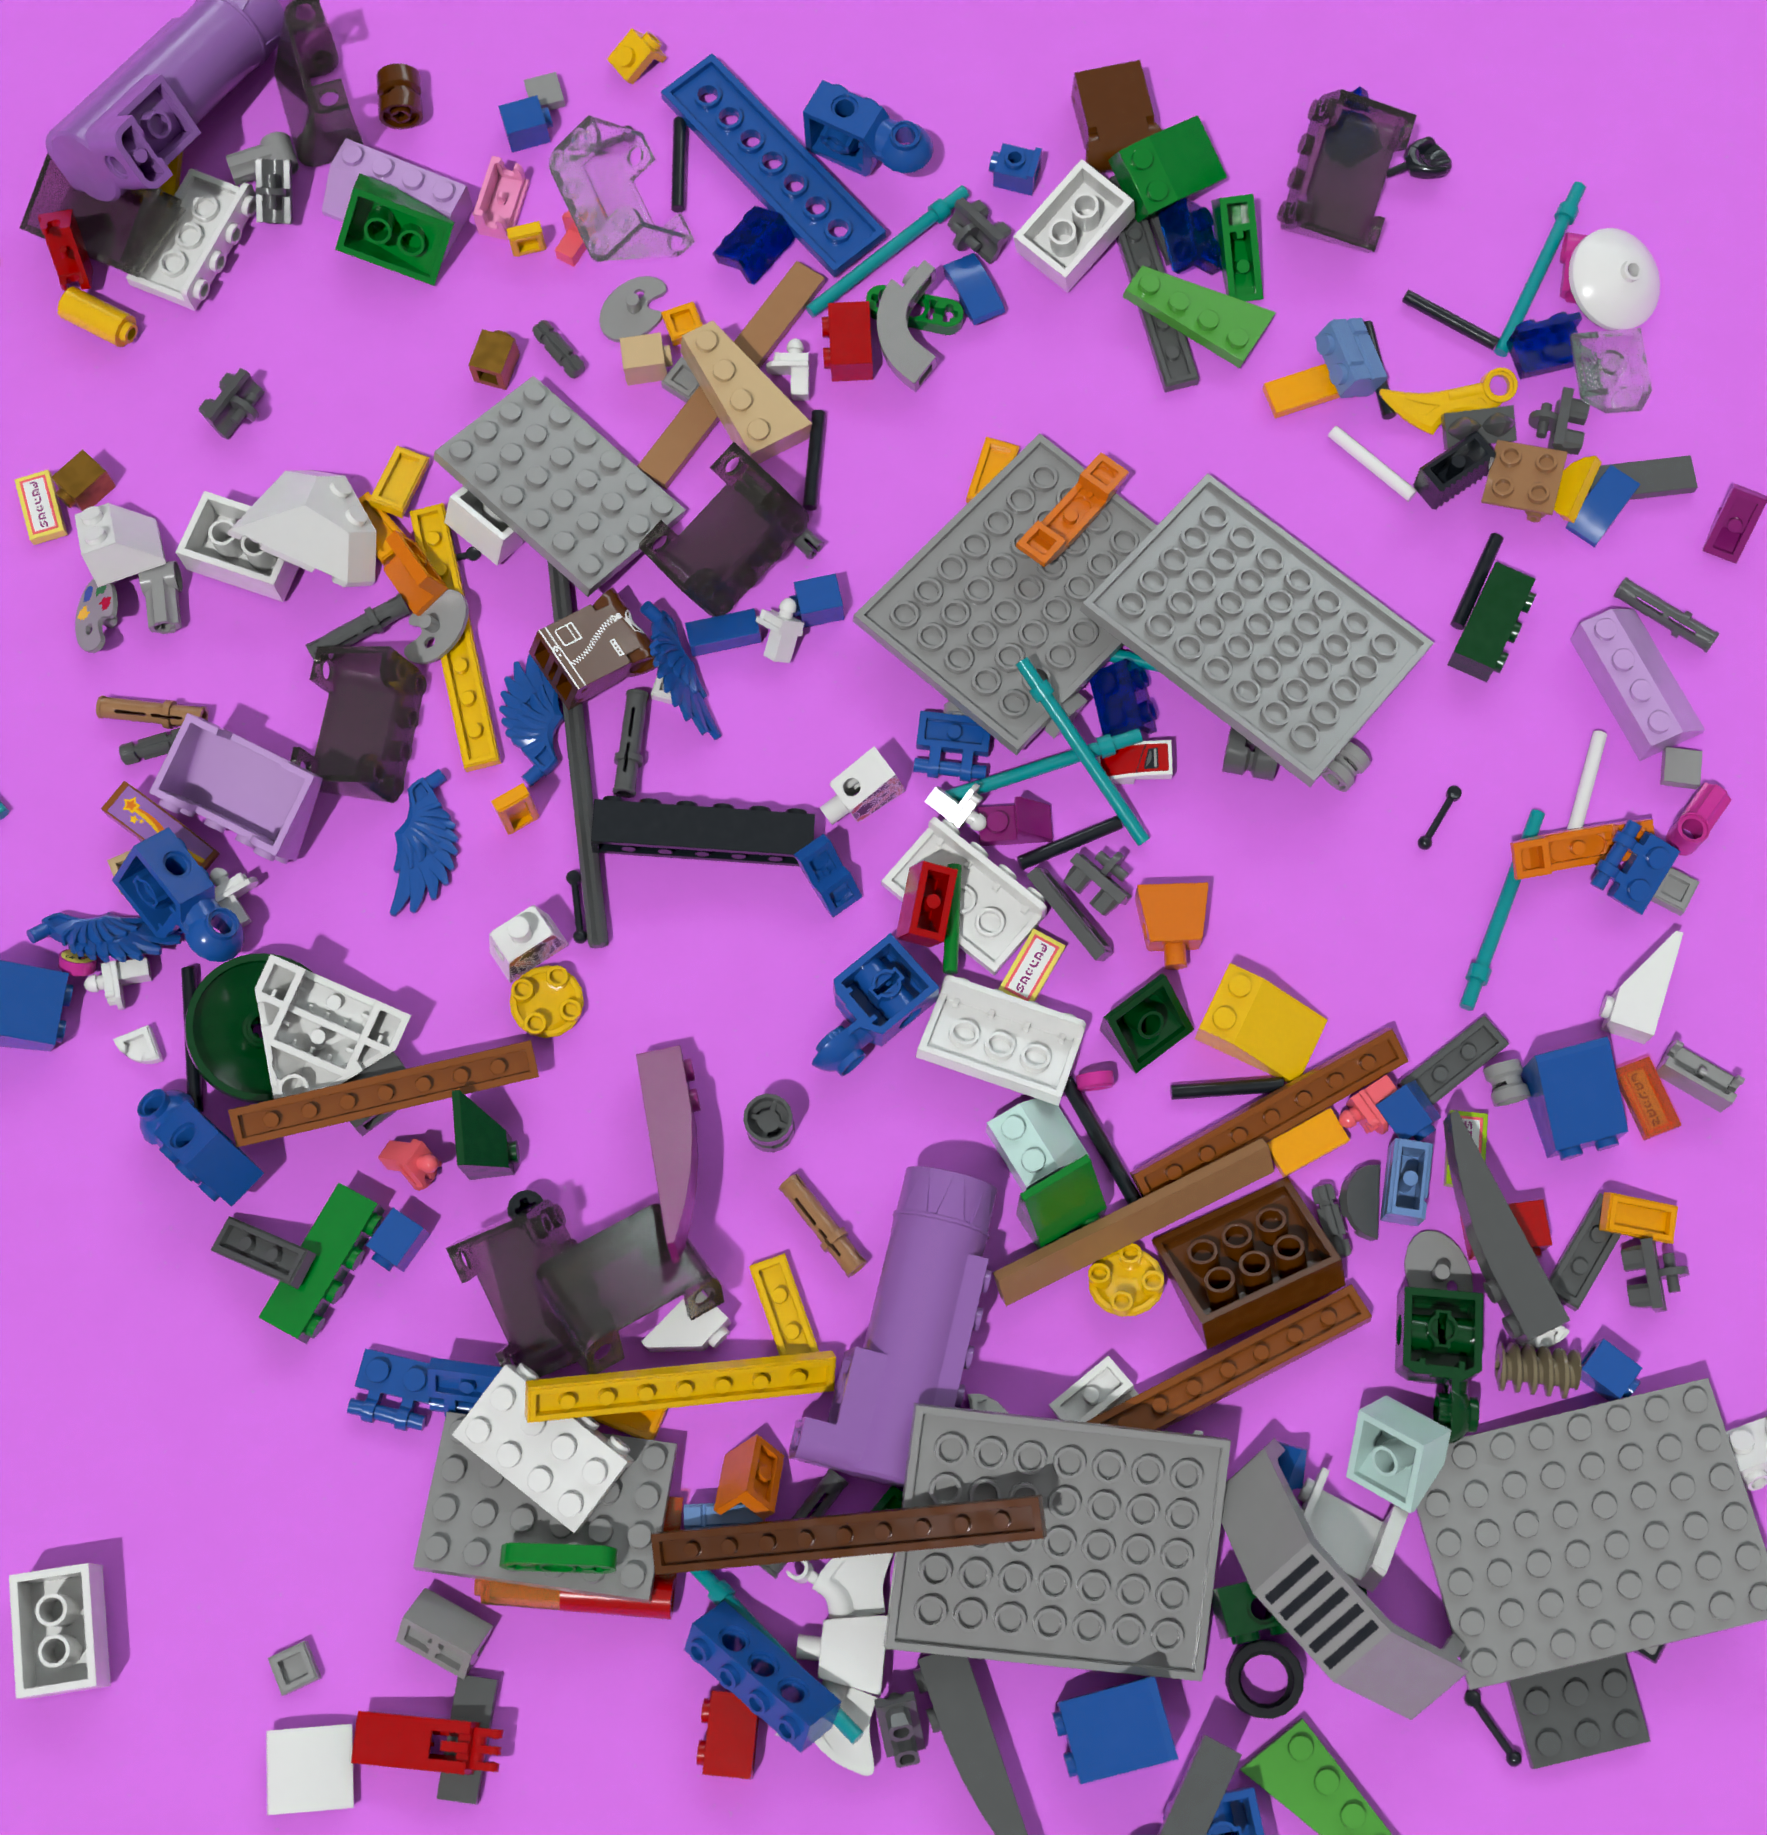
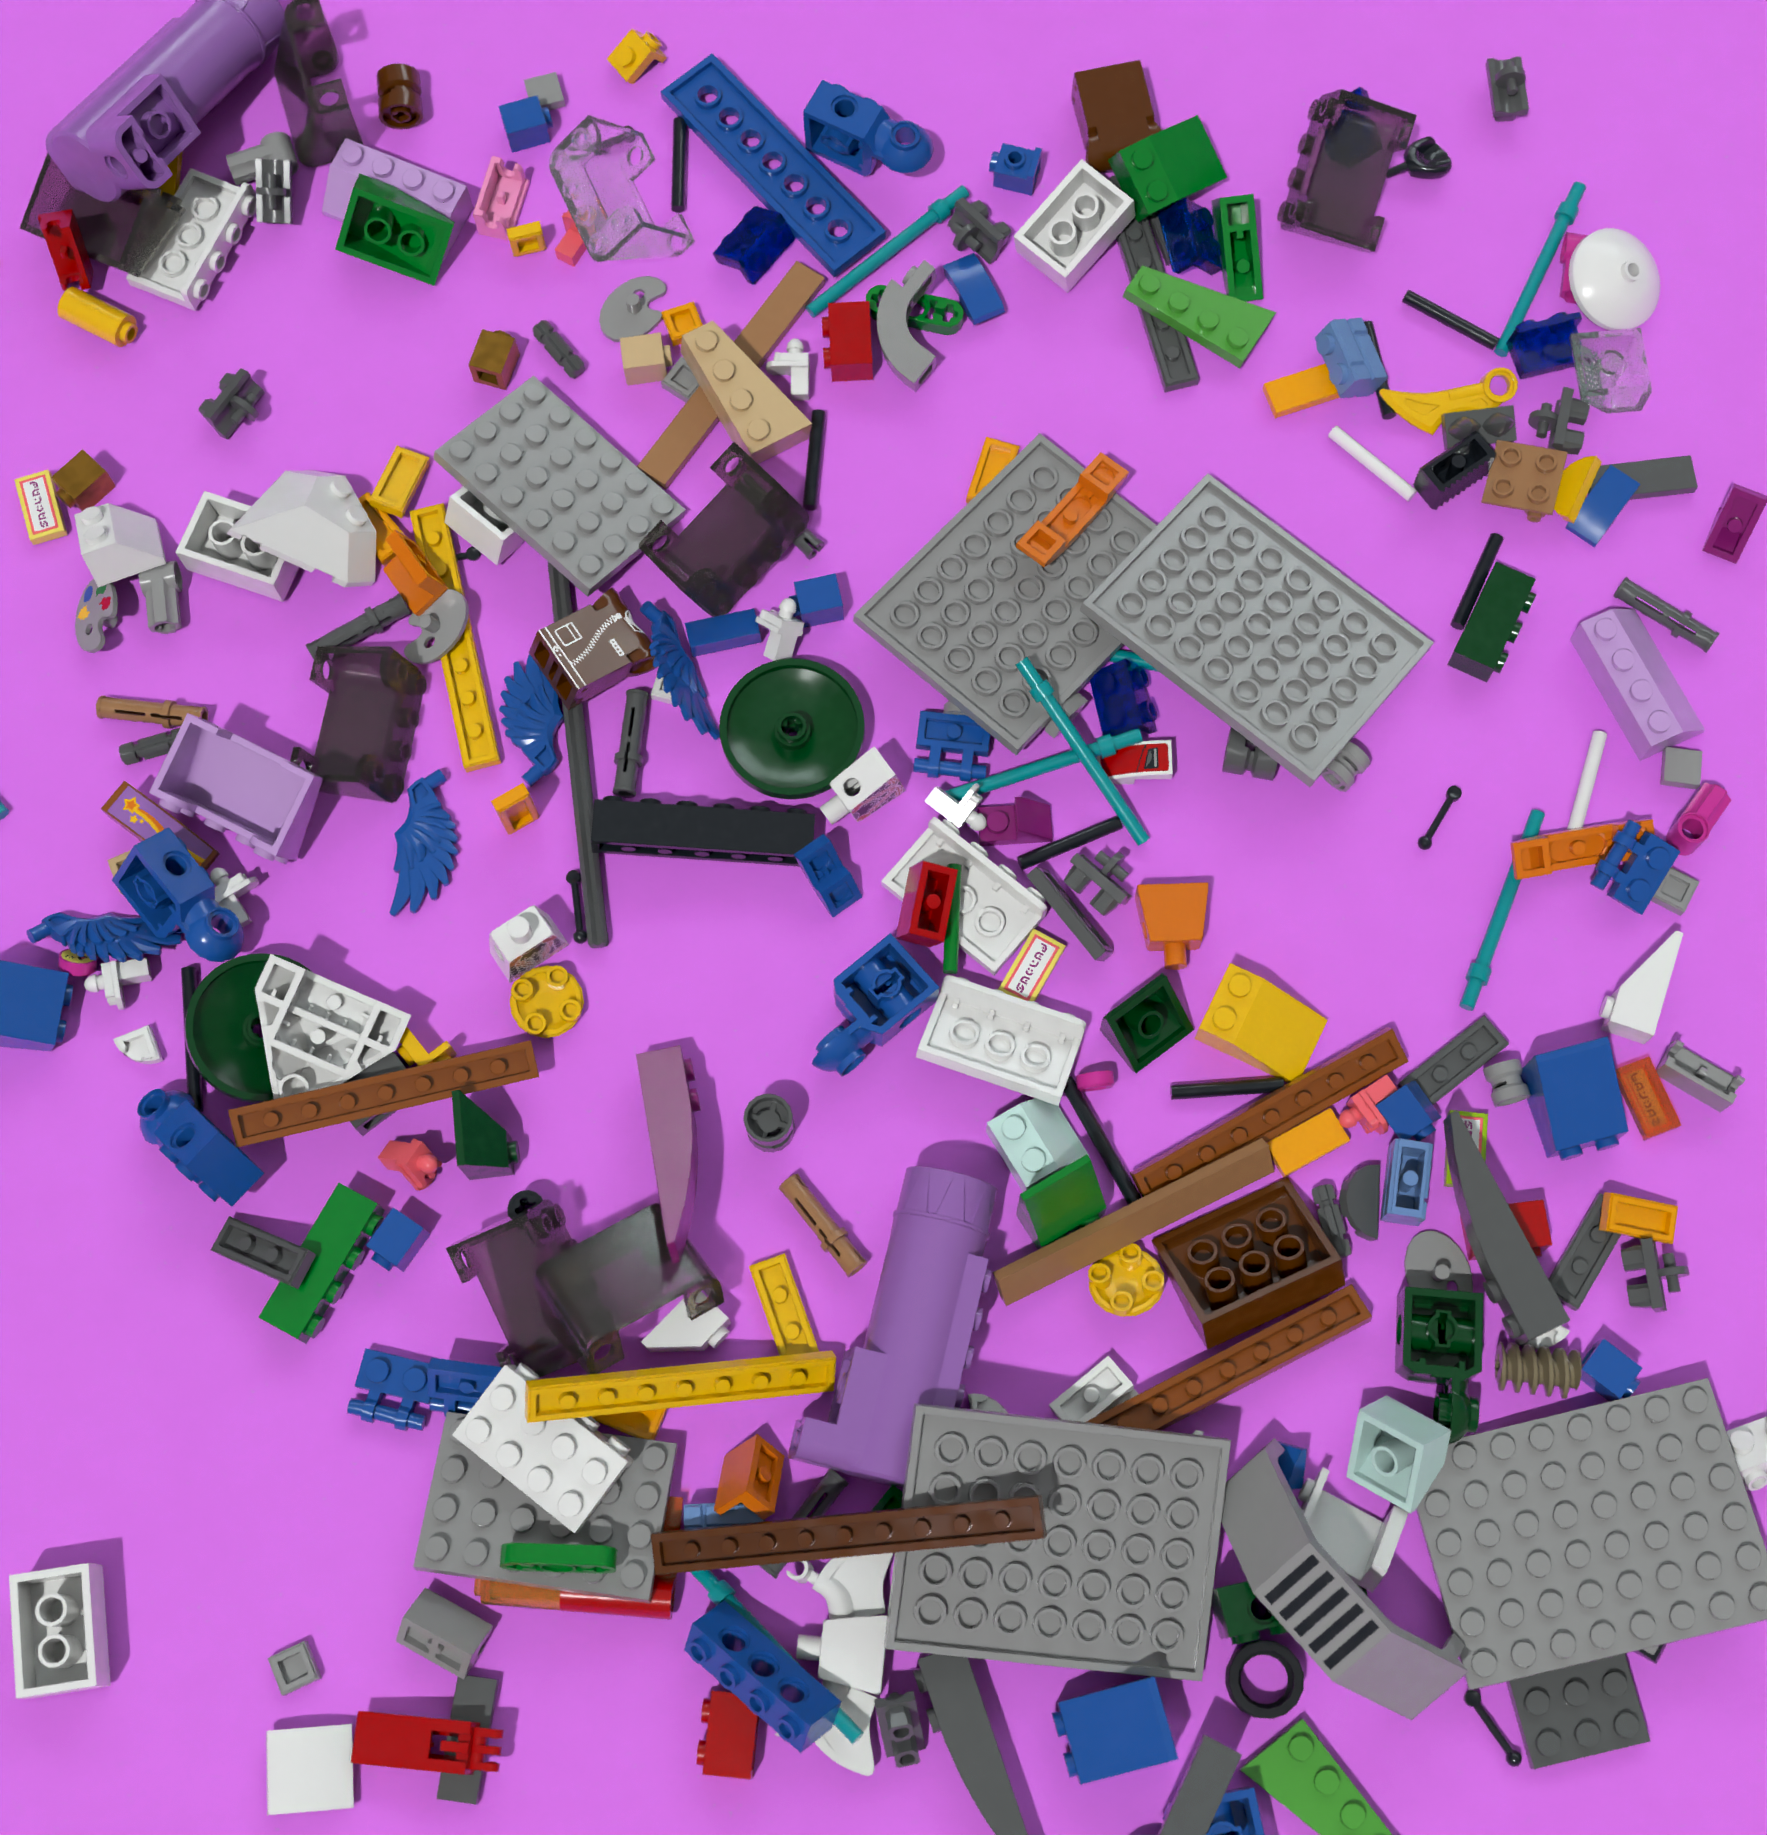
none -> yellow bracket [396,1026,457,1067]
none -> dark green dish [719,658,865,799]
none -> dark grey hips [1486,56,1529,122]

